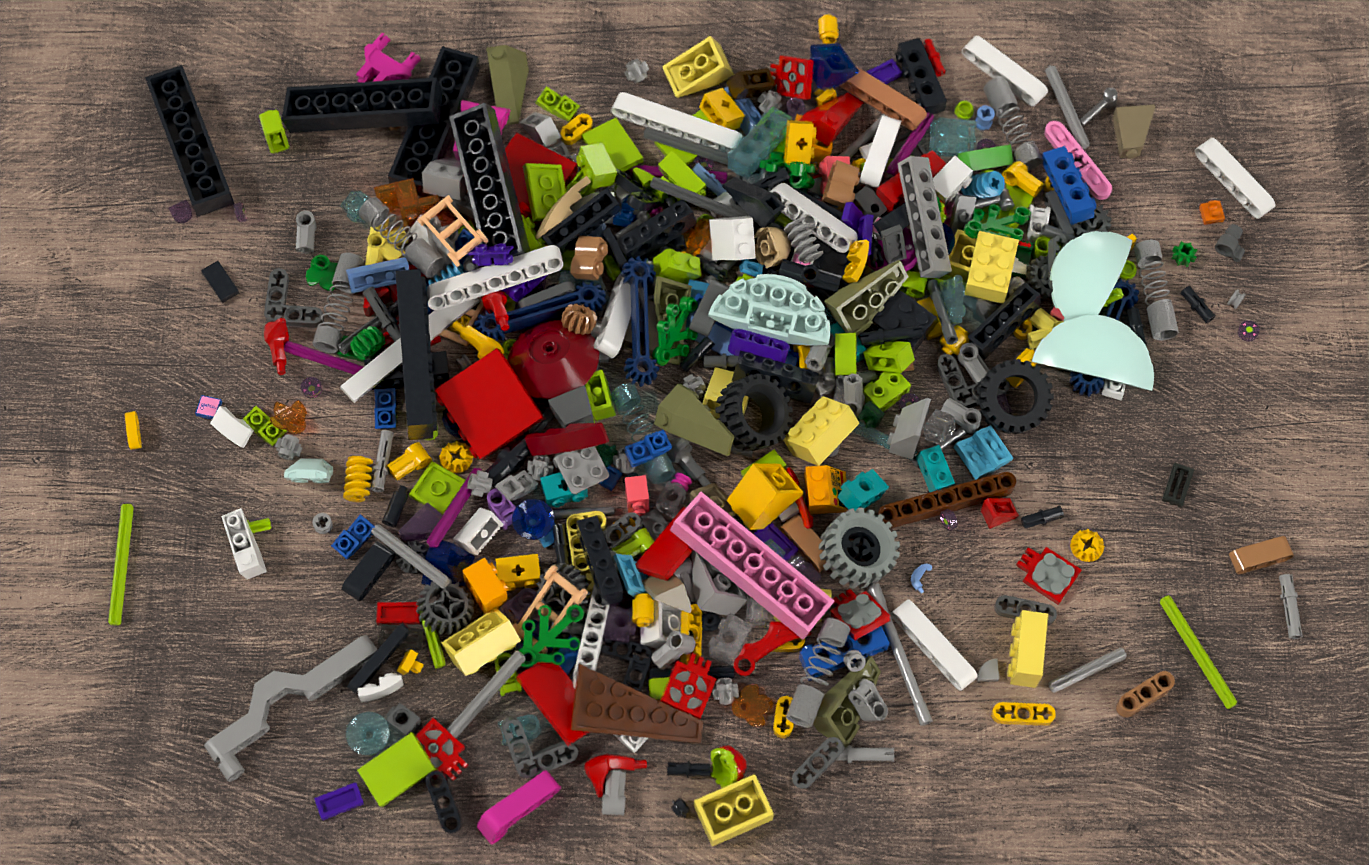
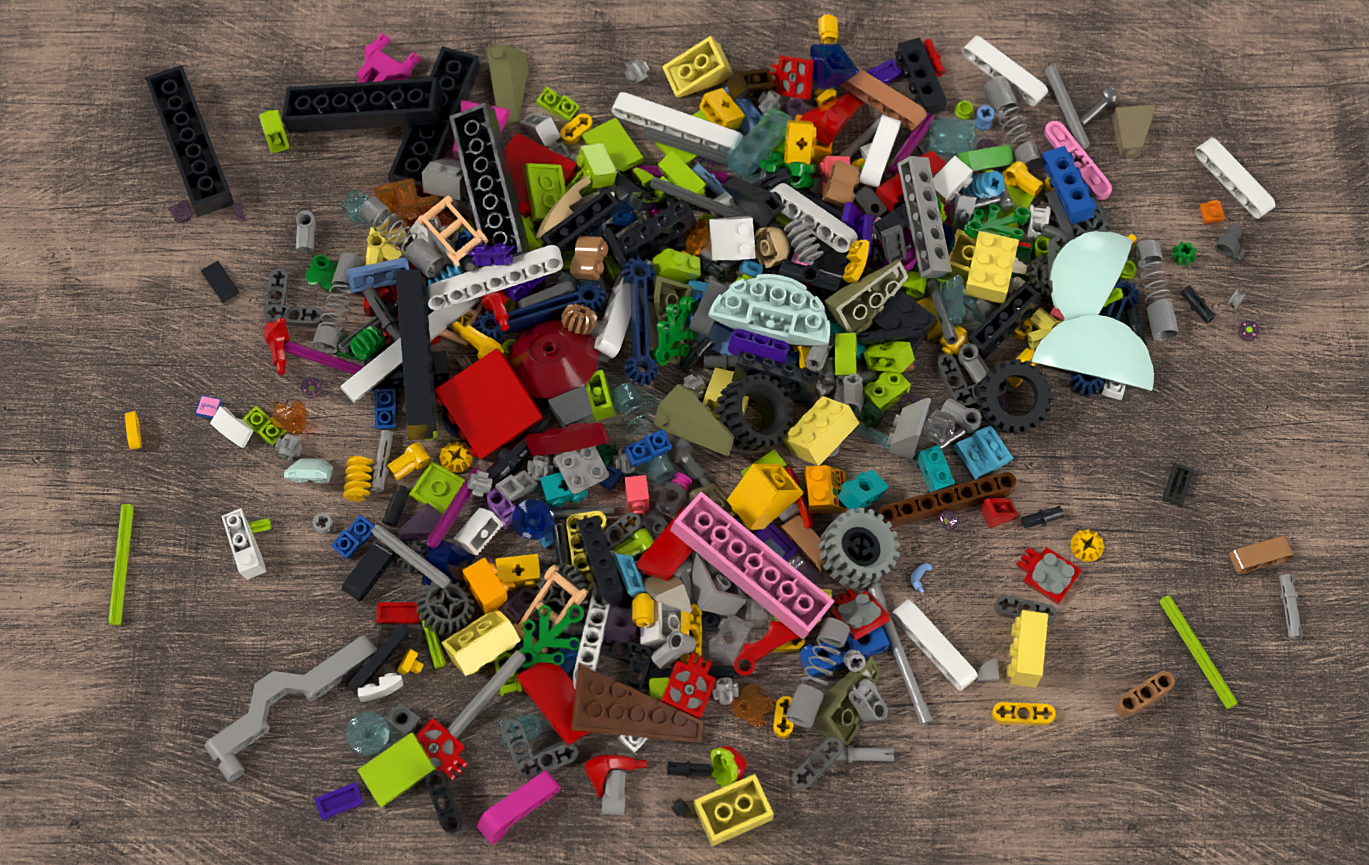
light grey axle [1048,648,1127,693] -> none

